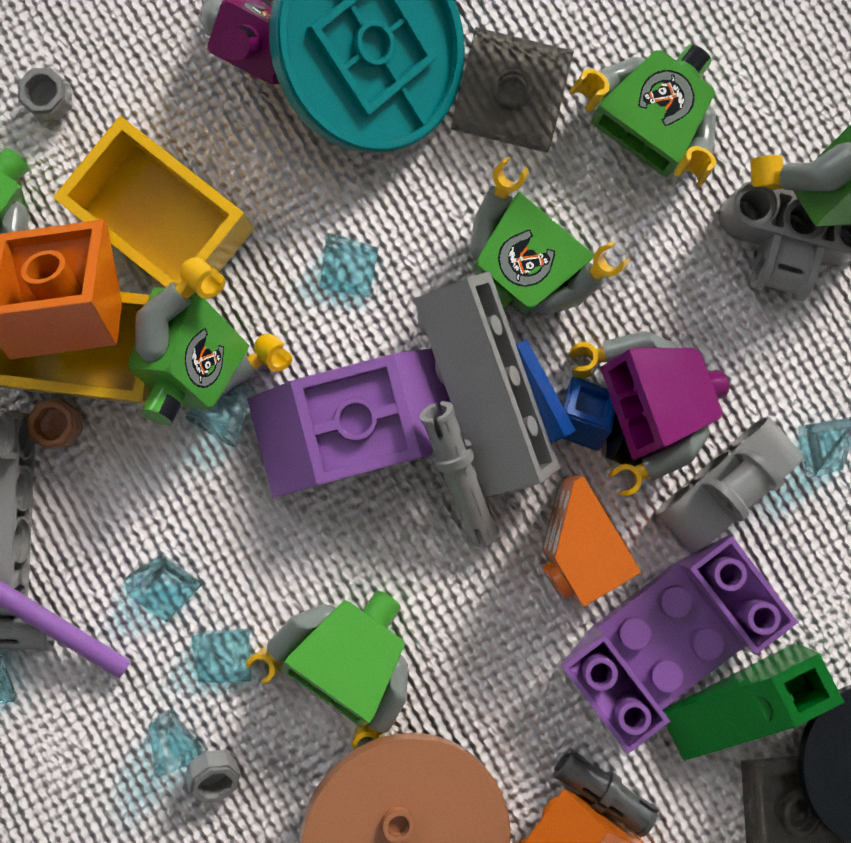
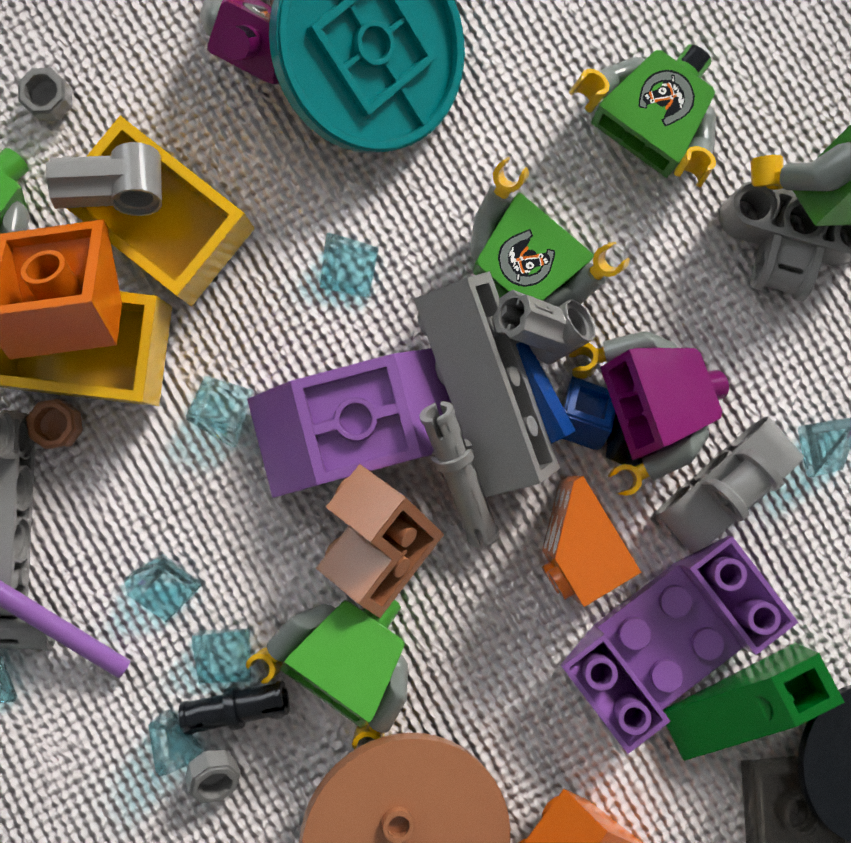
torso [128,258,293,426] -> none
clear smoke plate [451,27,574,153] -> none
dark grey pin [553,747,659,837] -> none
none -> light grey piece [46,142,162,216]
none -> black pin [178,680,290,736]
none -> nougat brick [316,464,444,618]
none -> light grey piece [492,290,596,364]

